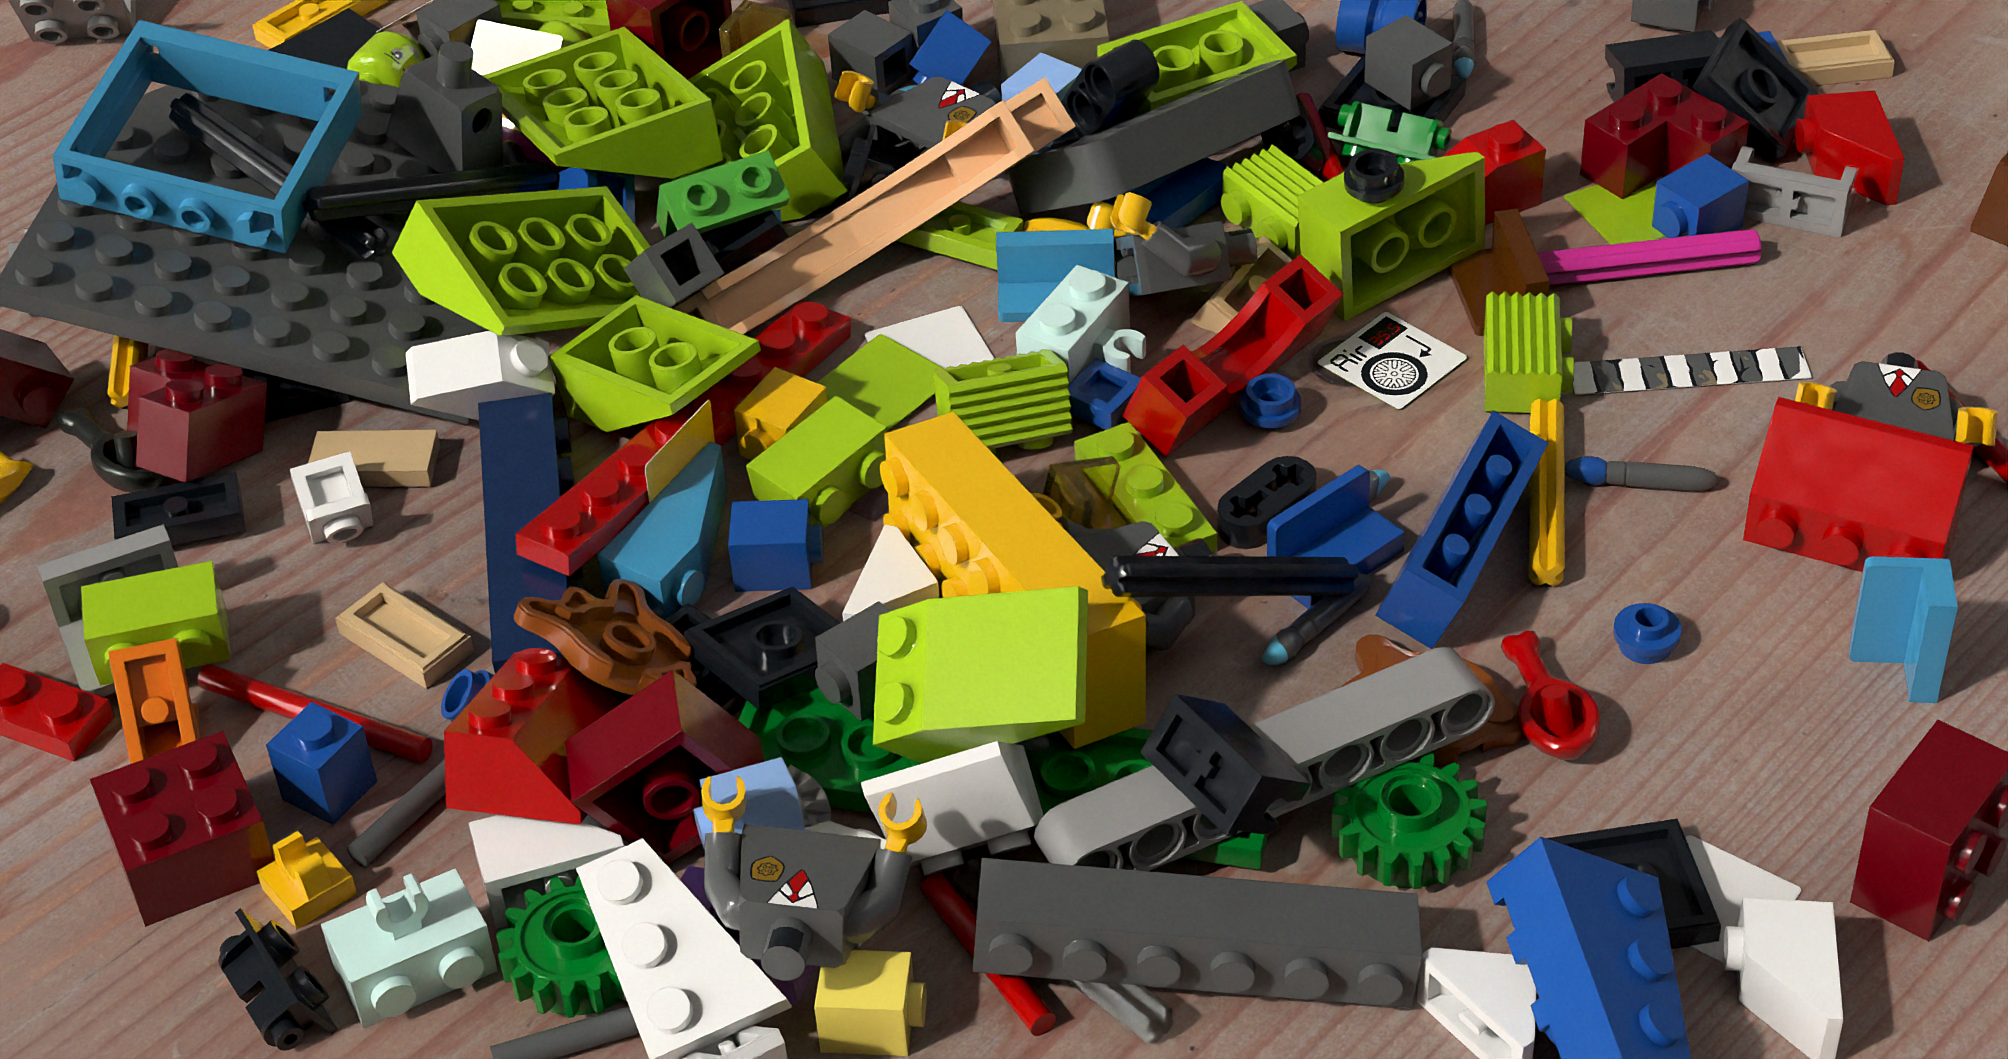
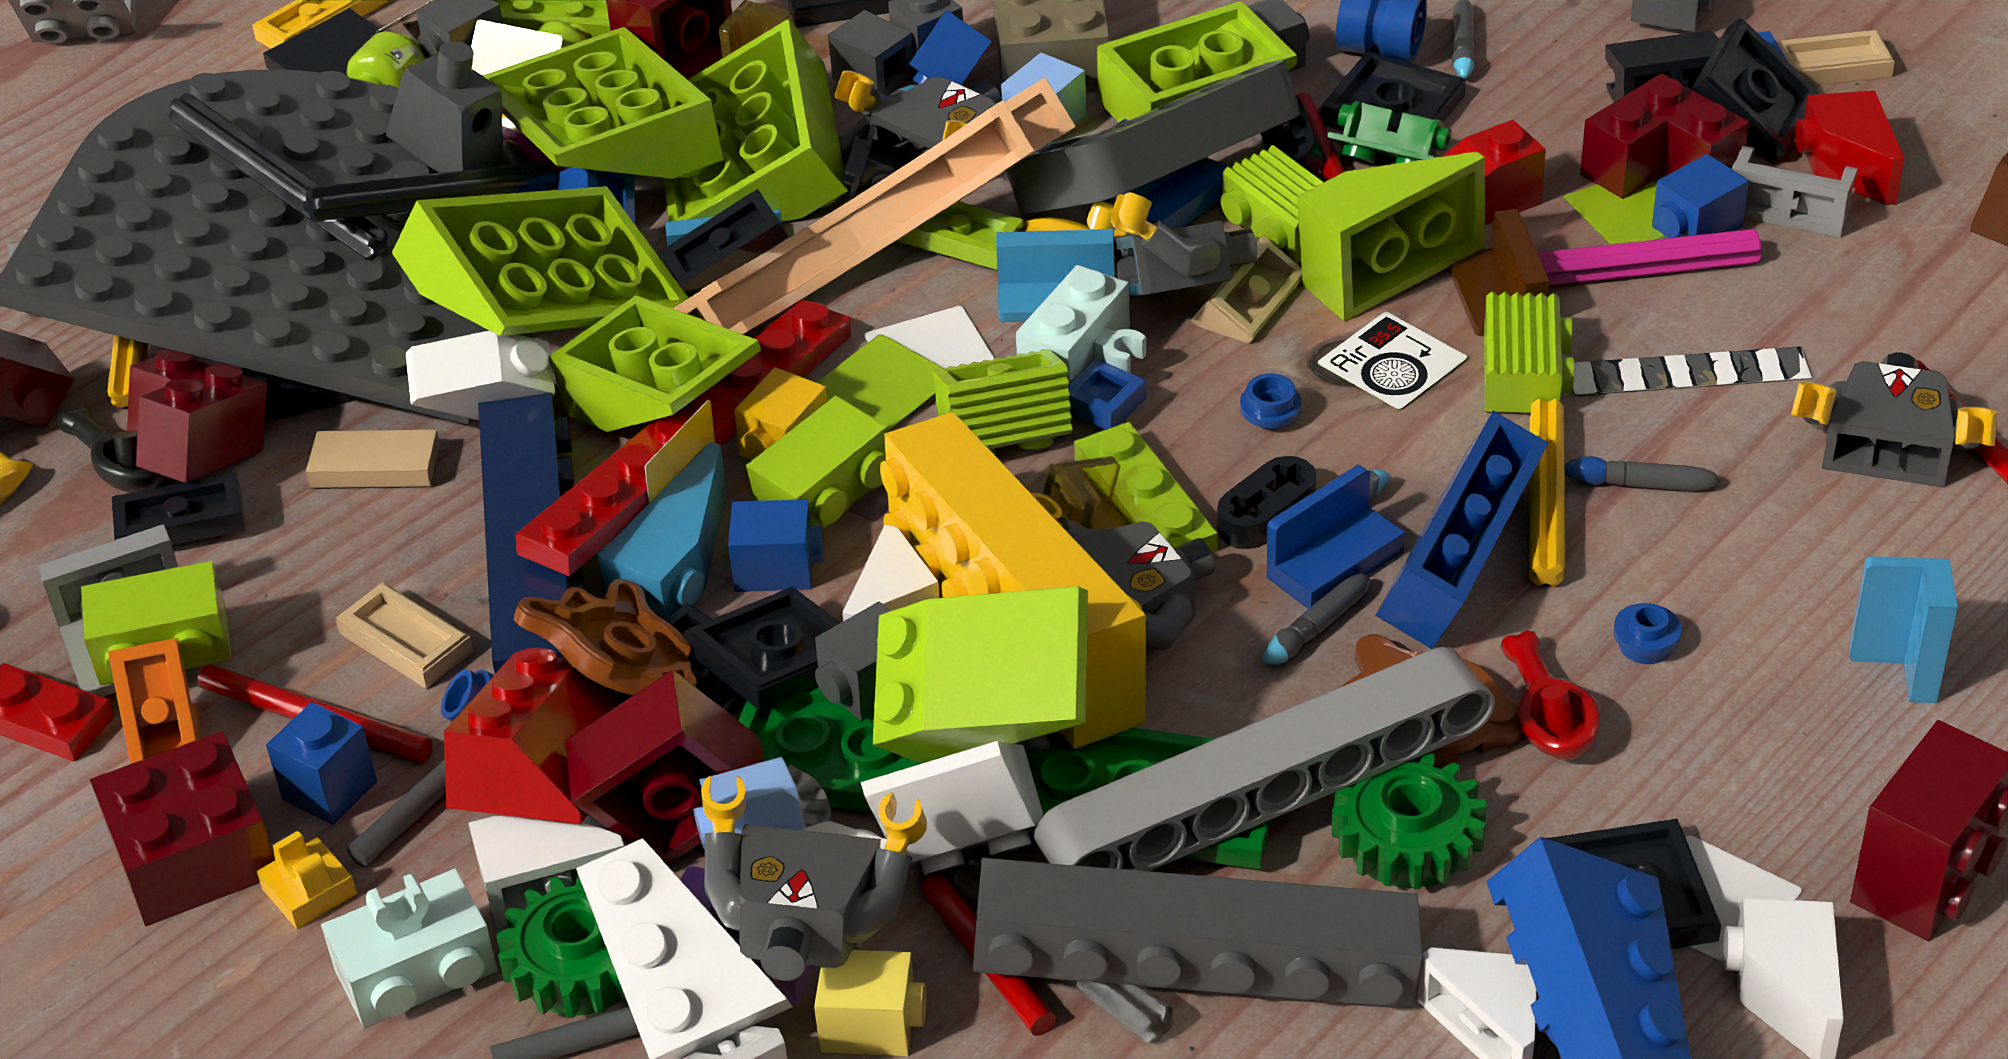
dark azure window [52,20,362,253] -> none
black hinge [218,908,338,1051] -> none
white bracket [290,451,374,544] -> none
dark grey brick [623,222,724,309] -> none
bright green bracket [656,150,790,238] -> none
black beam [1053,39,1160,142] -> none
black axle [1101,556,1360,597] -> none
red arch [1122,254,1344,457] -> none
black hinge [1140,694,1311,837] -> none
black plate [1344,148,1404,203] -> none
dark grey brick [1364,15,1453,111] -> none
red slope [1743,397,1974,572] -> none

